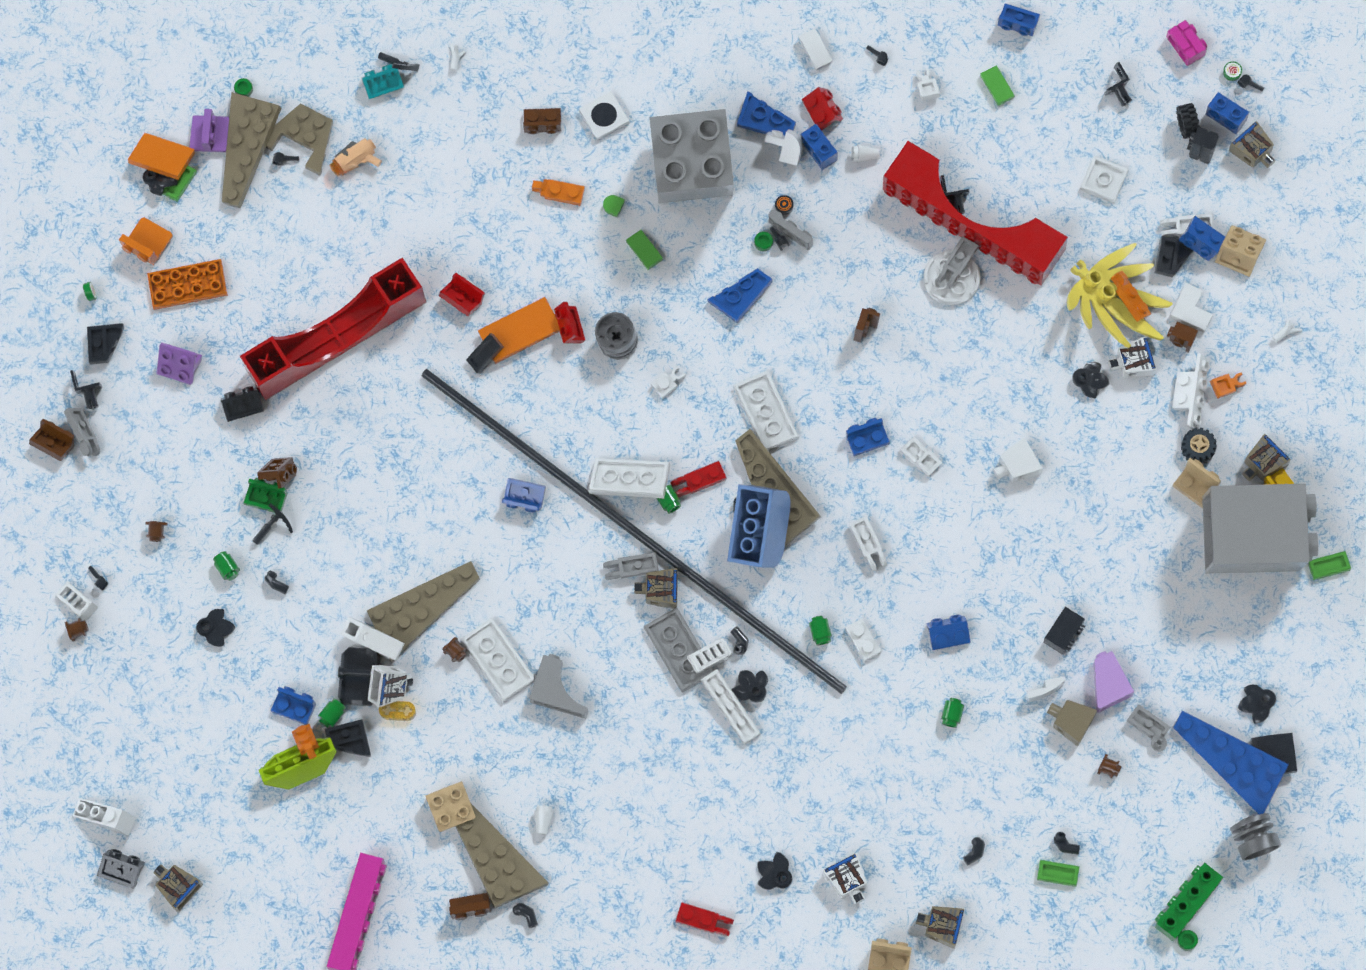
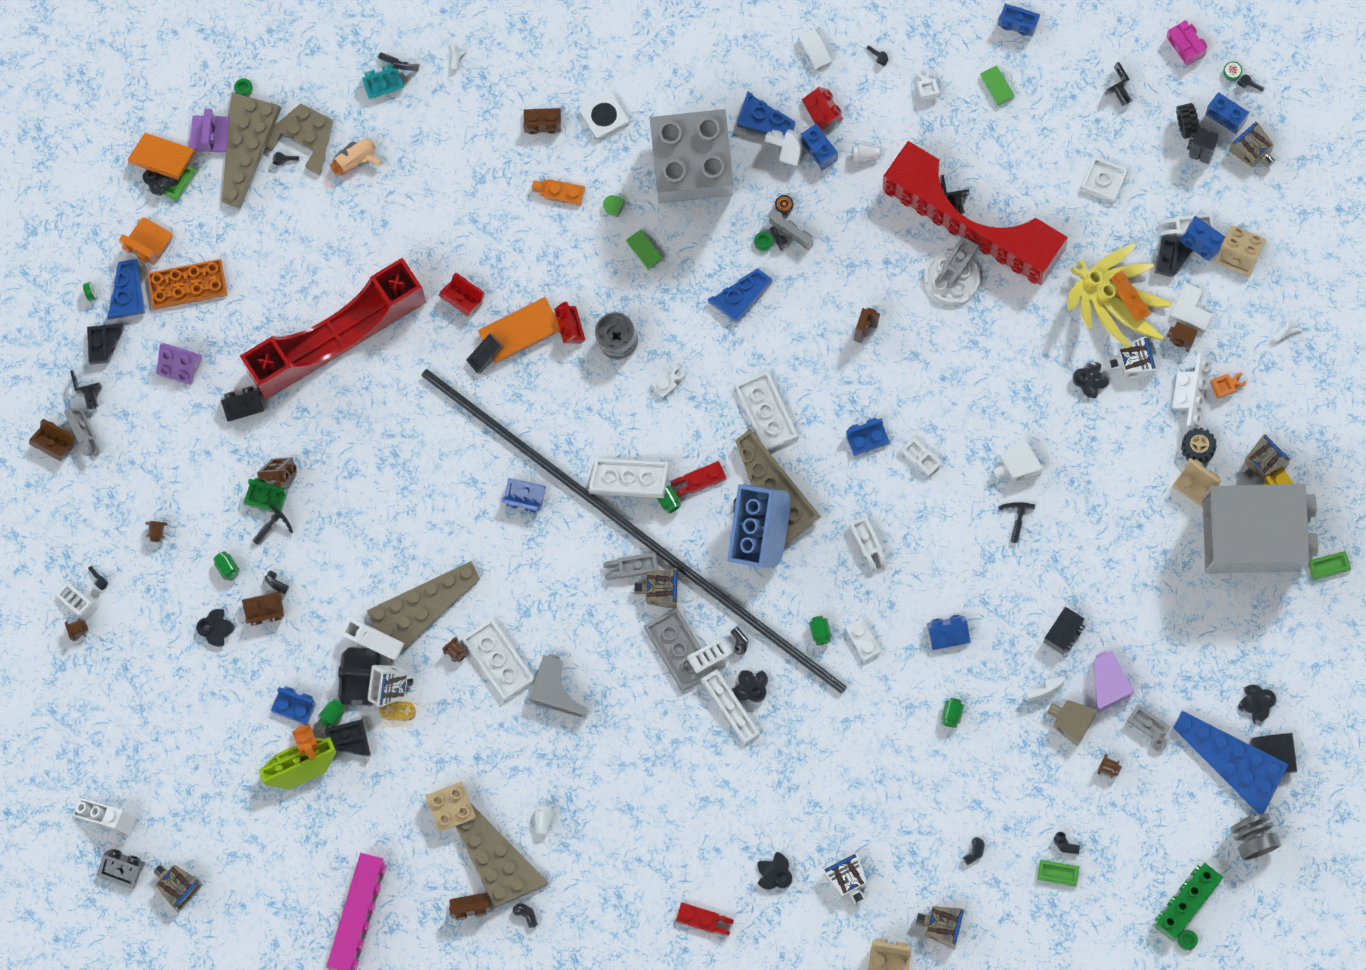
none -> blue wing [107,259,145,320]
none -> reddish brown bracket [242,591,285,626]
none -> black piece [998,502,1035,543]

